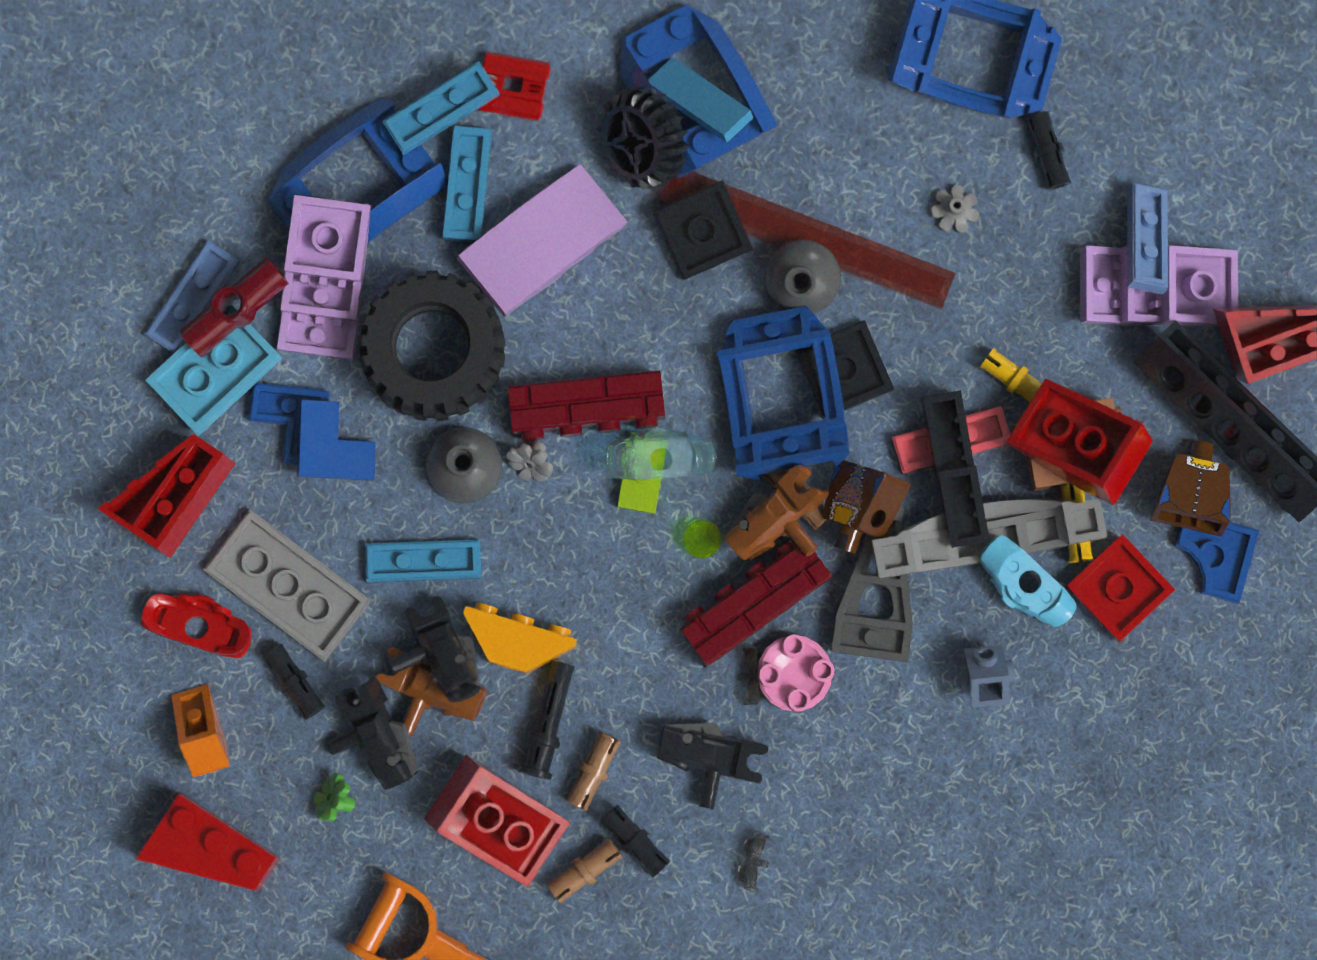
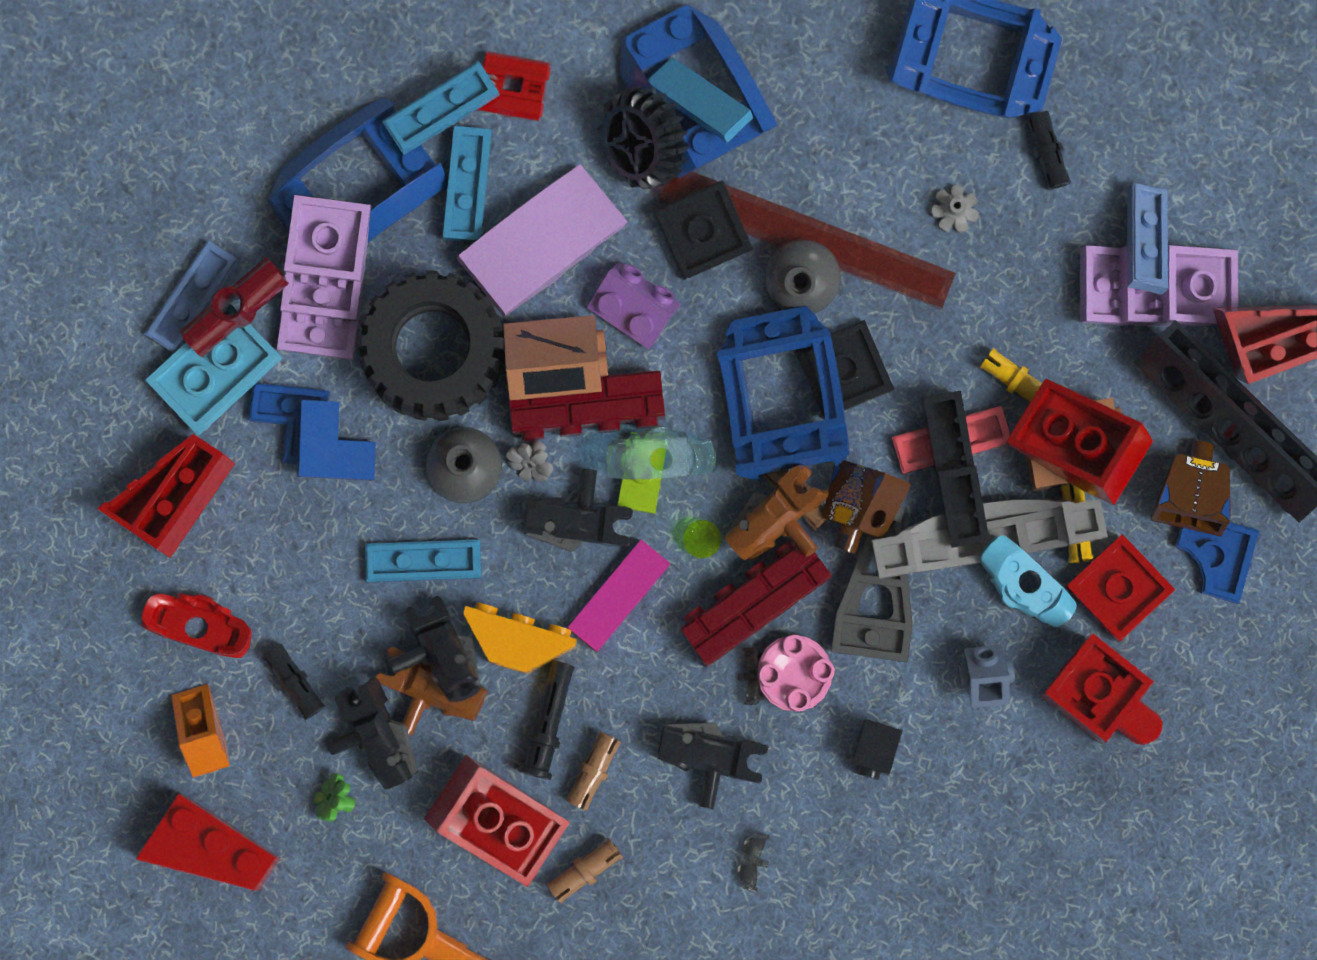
light grey tile [203,509,372,662] -> none
black pin [600,804,670,878] -> none
none -> nougat brick [504,315,608,400]
none -> black piece [524,469,633,552]
none -> dark pink tile [568,539,671,653]
none -> medium lavender bracket [587,262,681,350]
none -> black brick [850,719,903,780]
none -> red brick [1040,633,1163,745]

